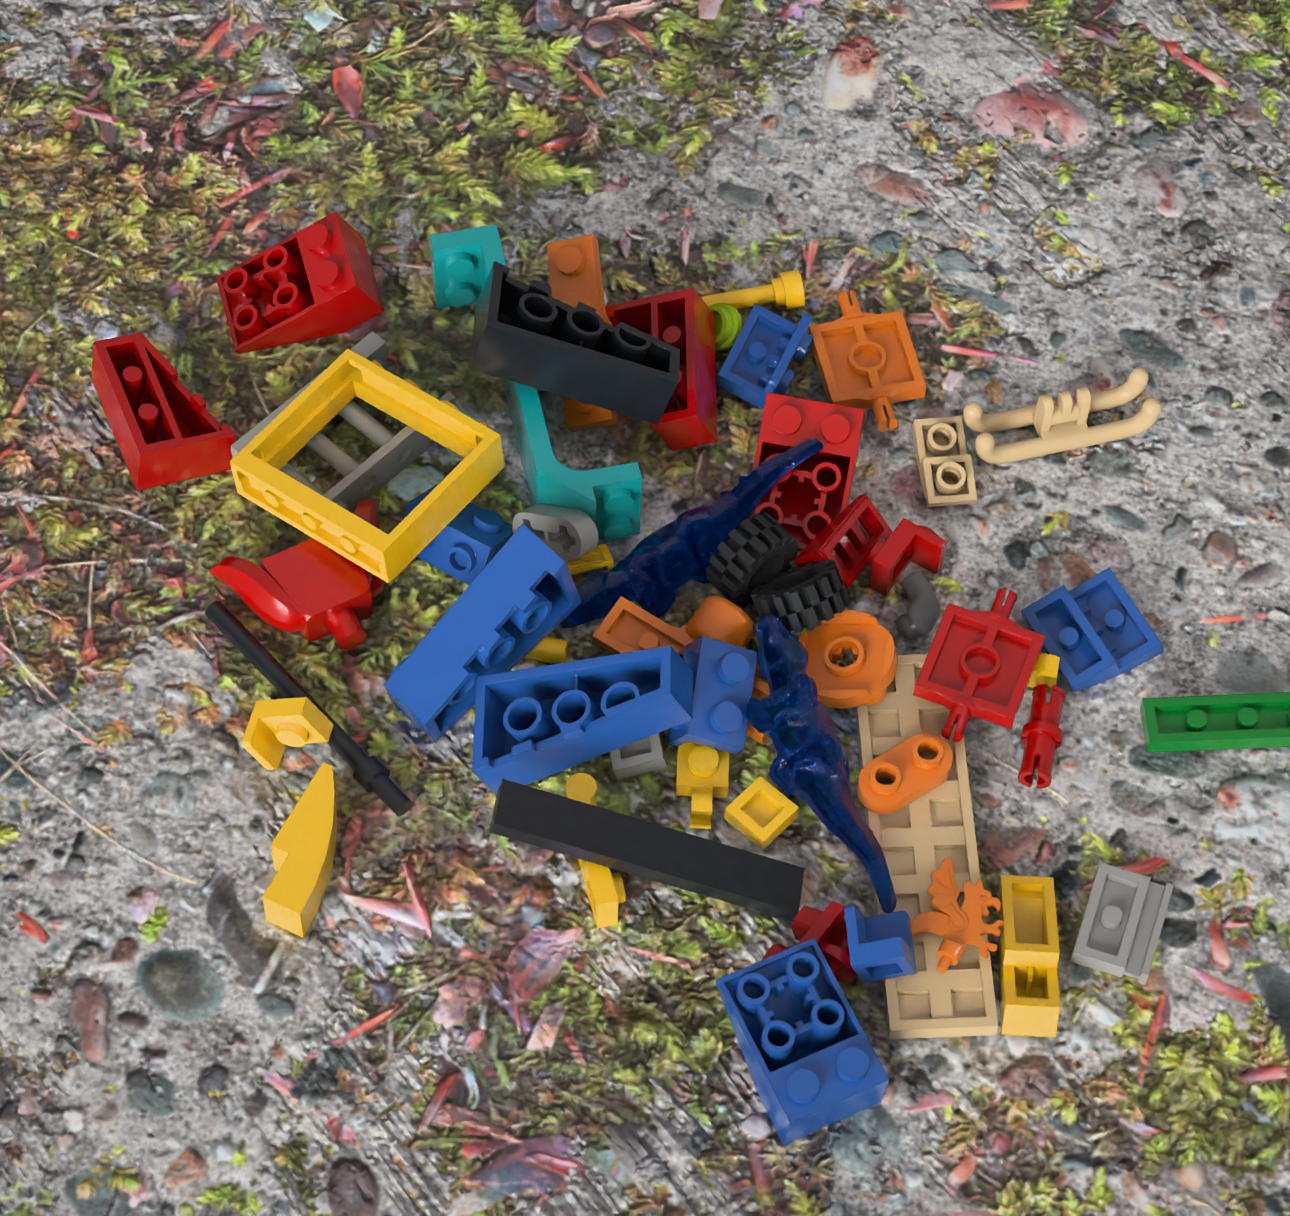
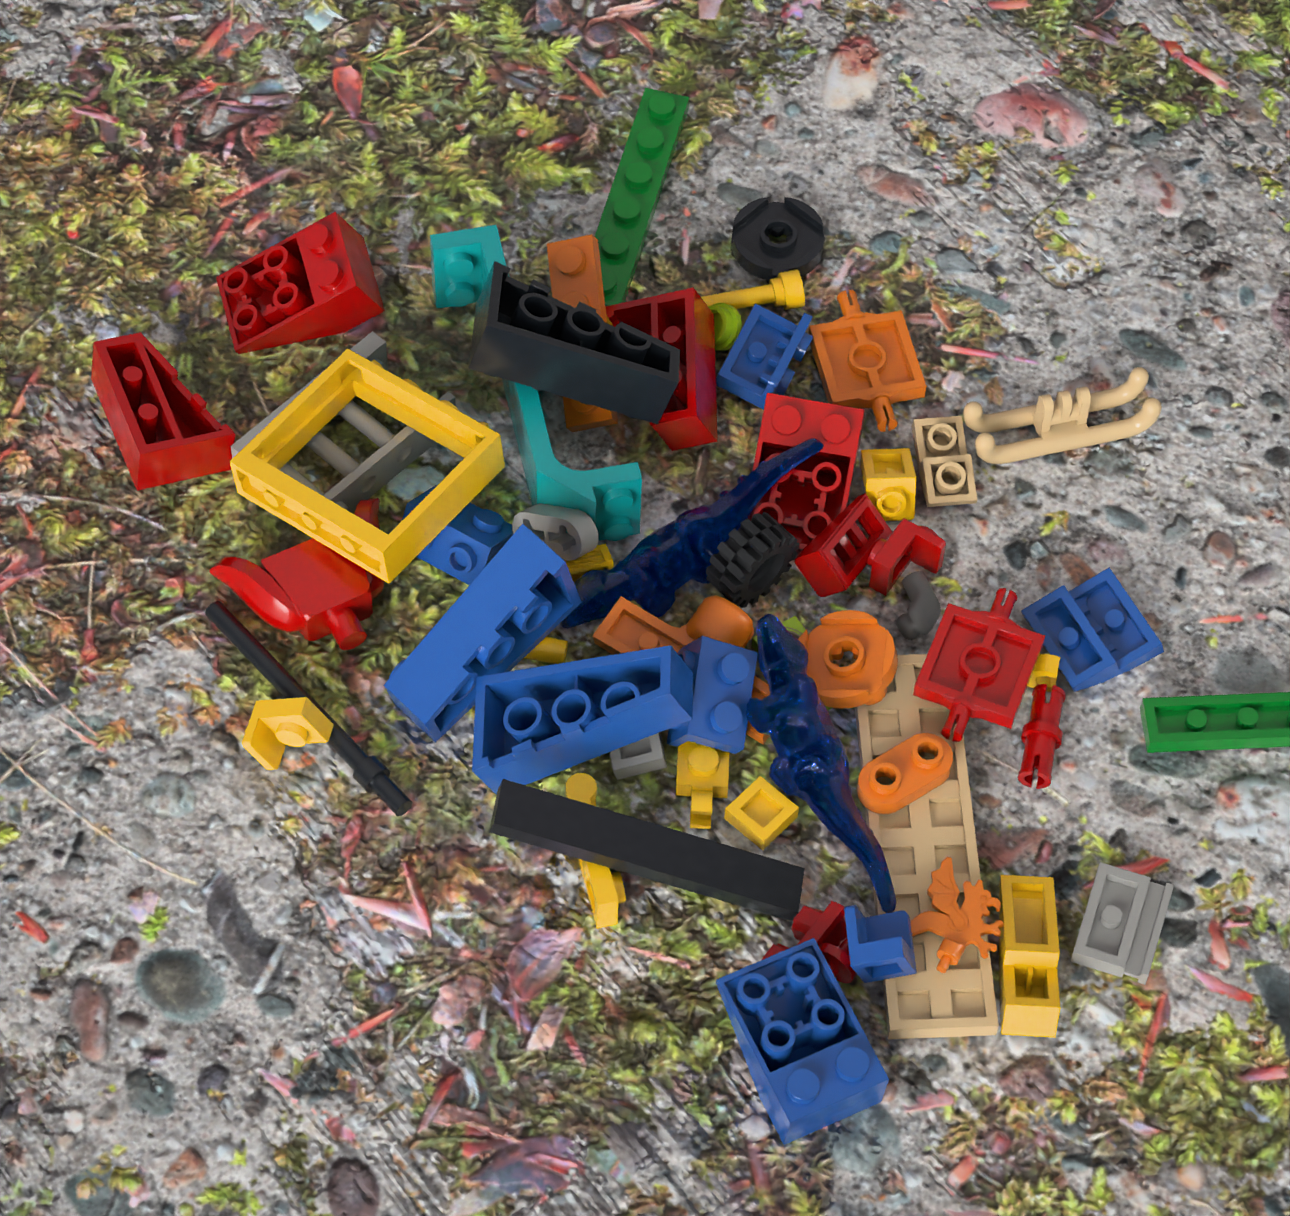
yellow slope [262,762,338,938] -> none
black tyre [751,560,851,636] -> none
none -> green plate [595,88,689,306]
none -> black plate [730,197,825,284]
none -> yellow bracket [860,448,916,521]

